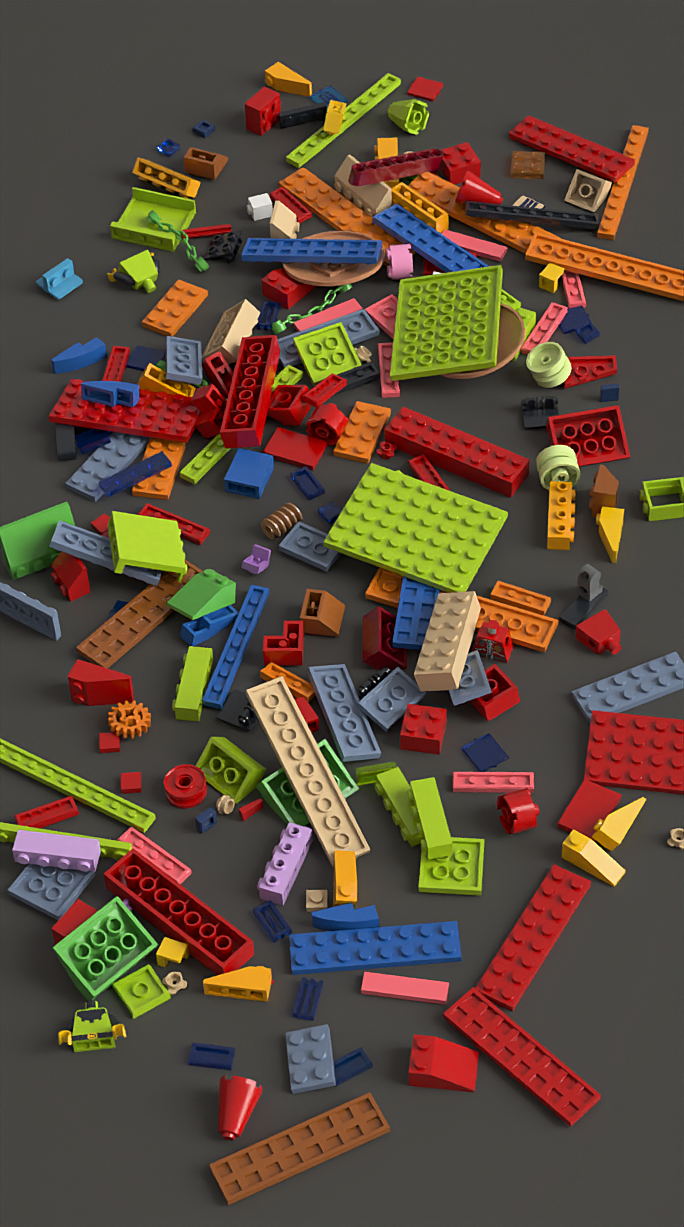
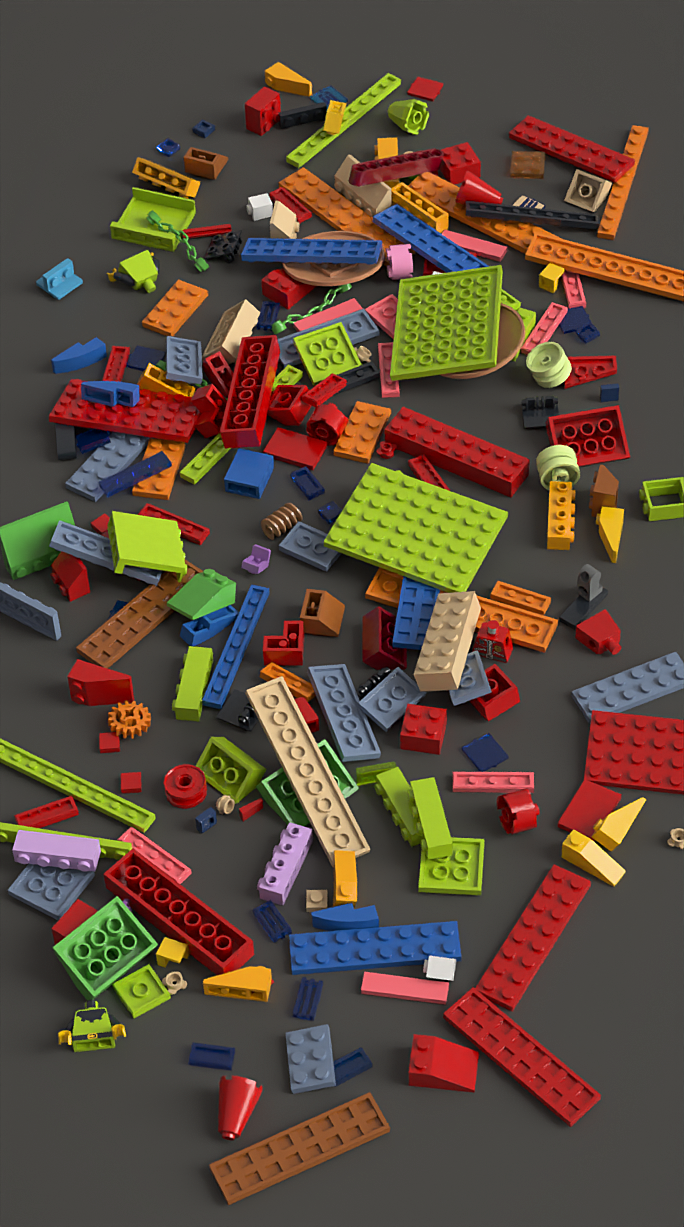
none -> white brick [423,956,456,981]

